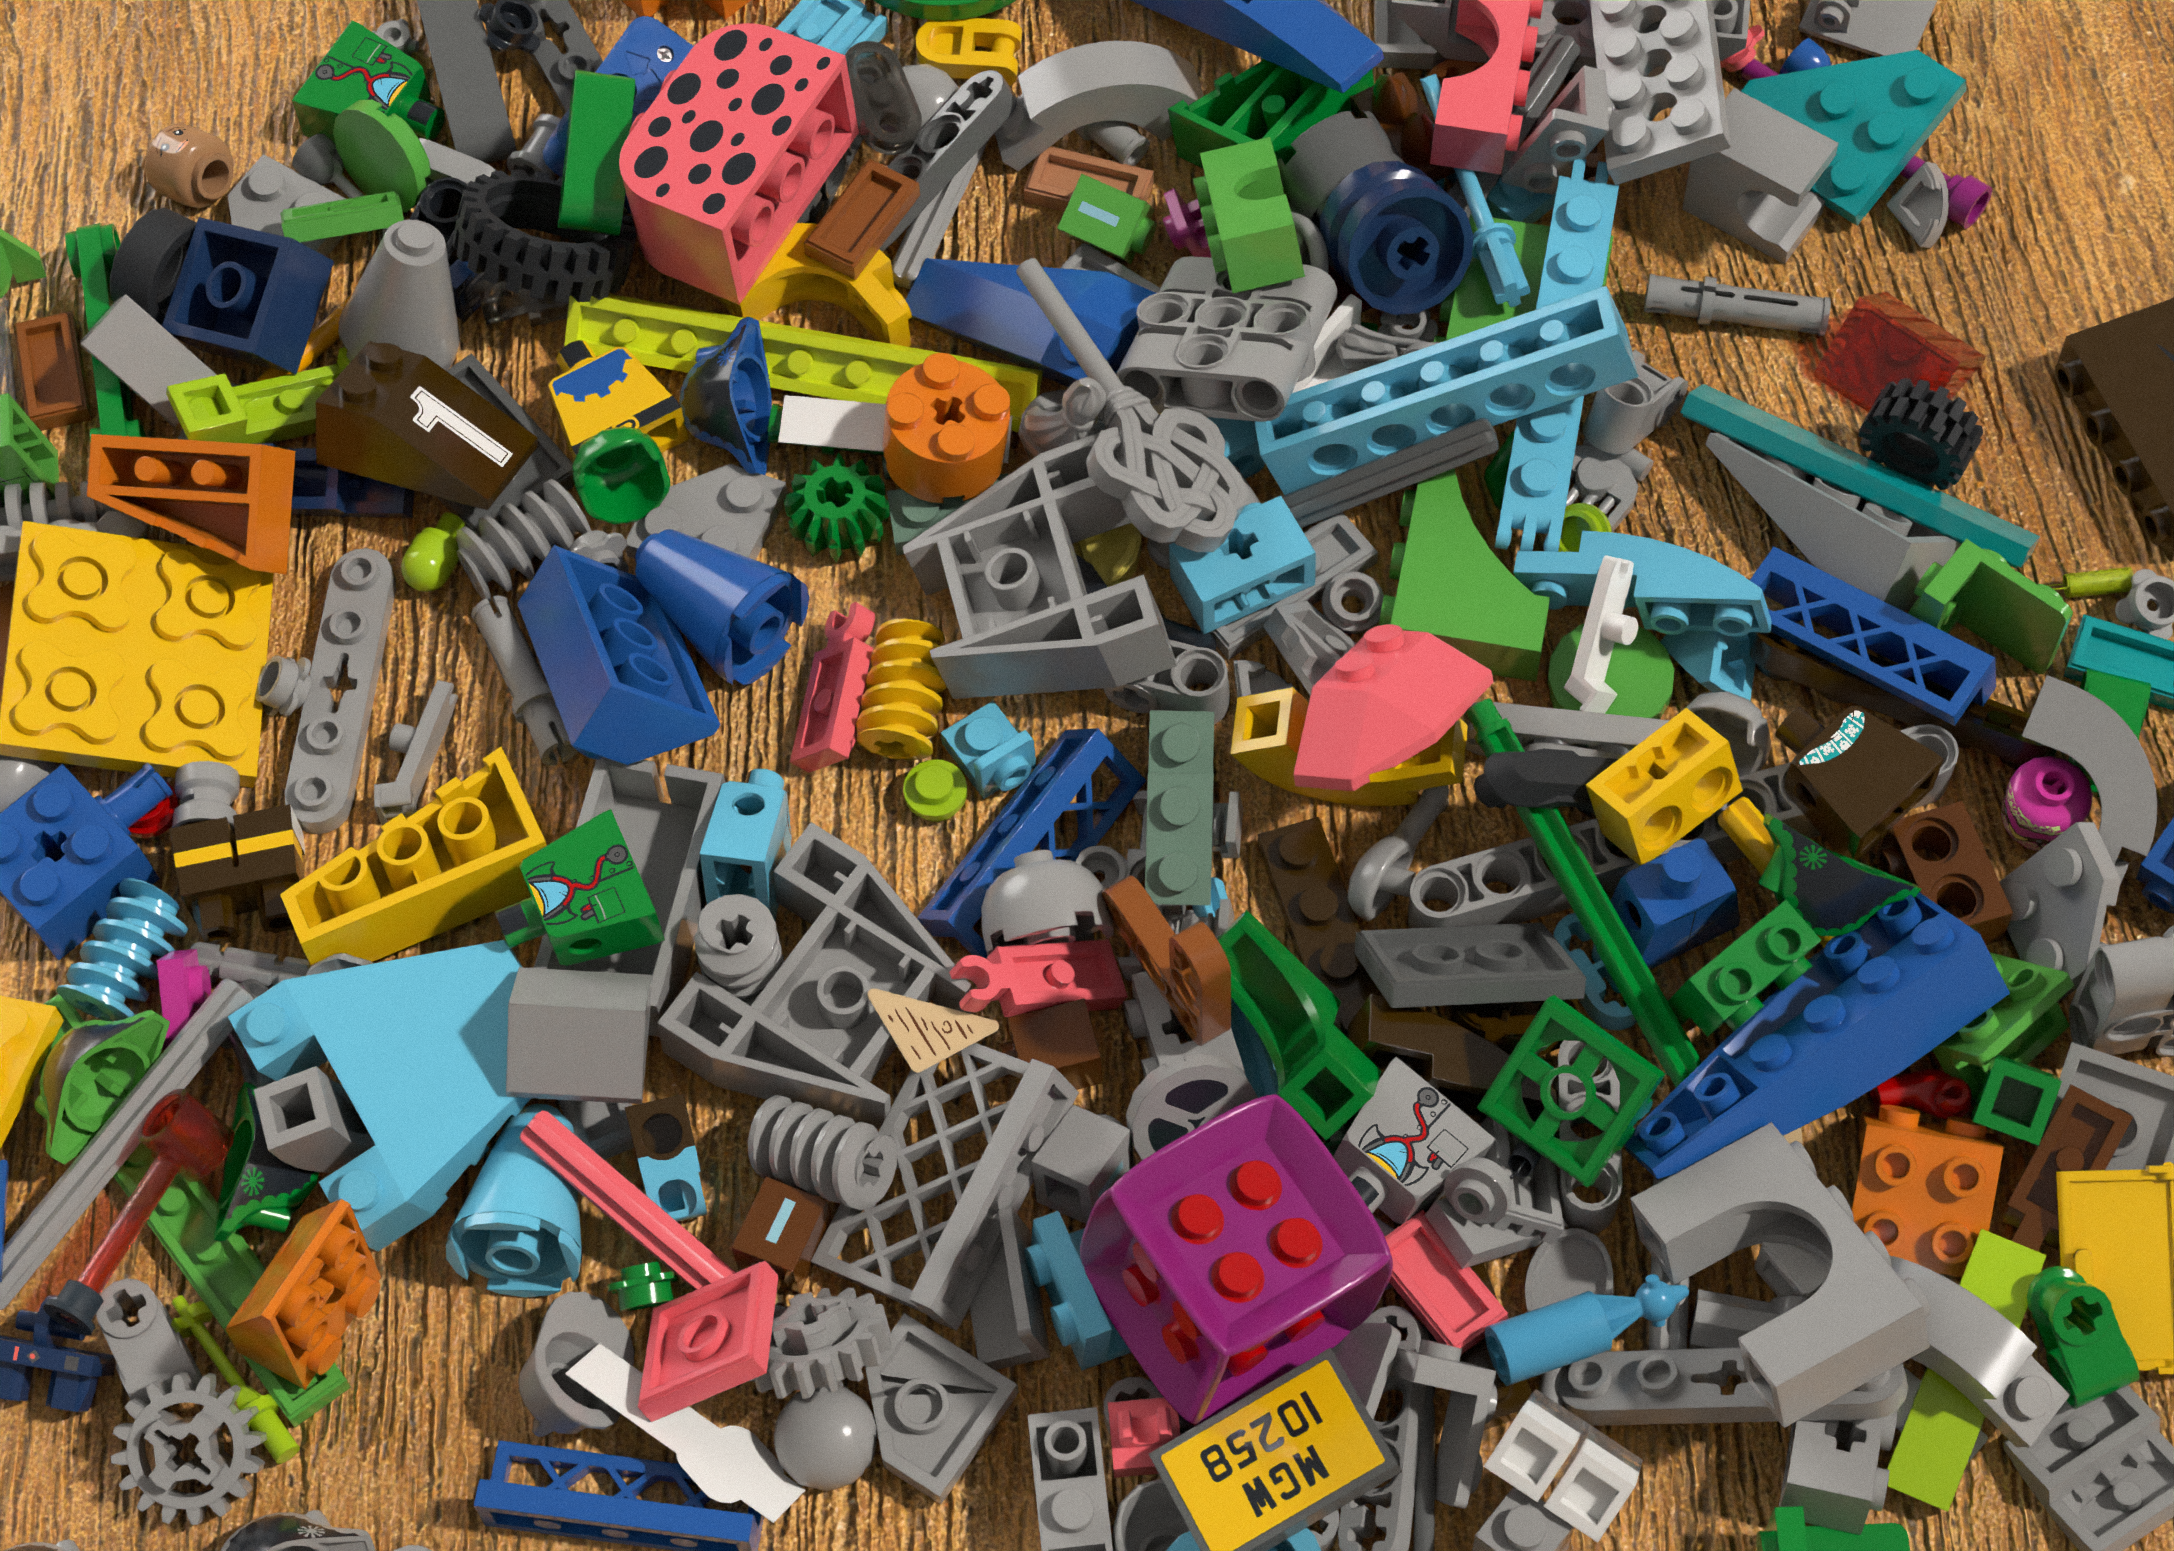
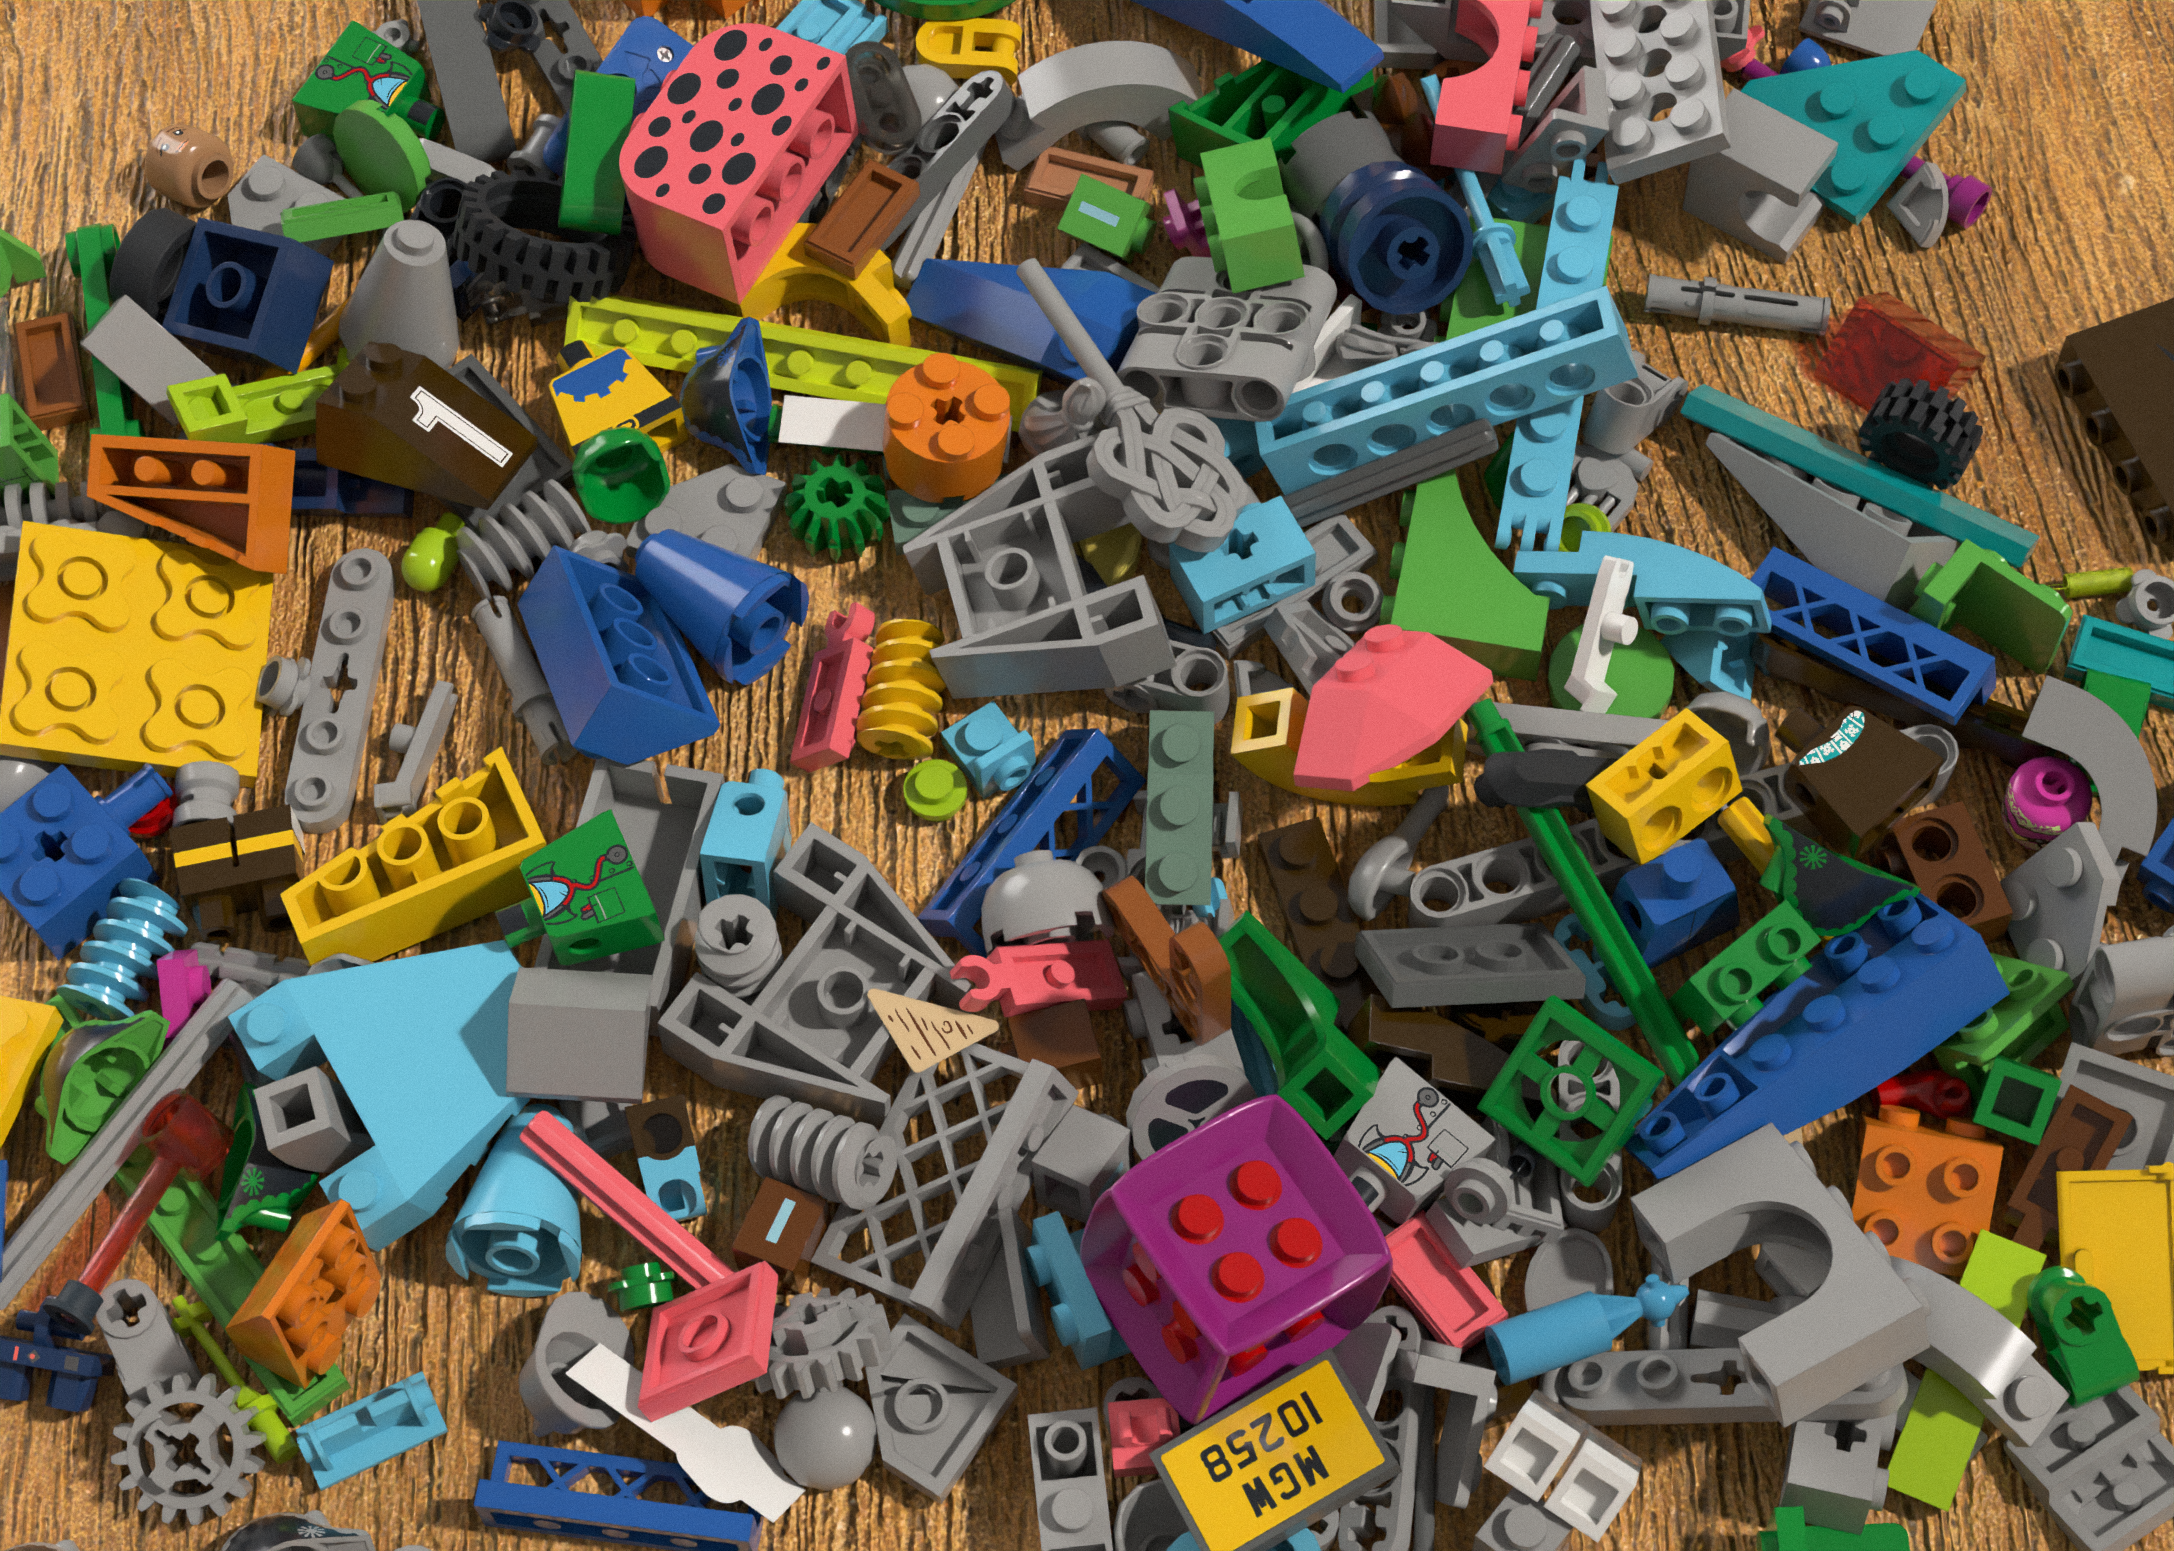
none -> medium azure hinge [295,1371,449,1491]

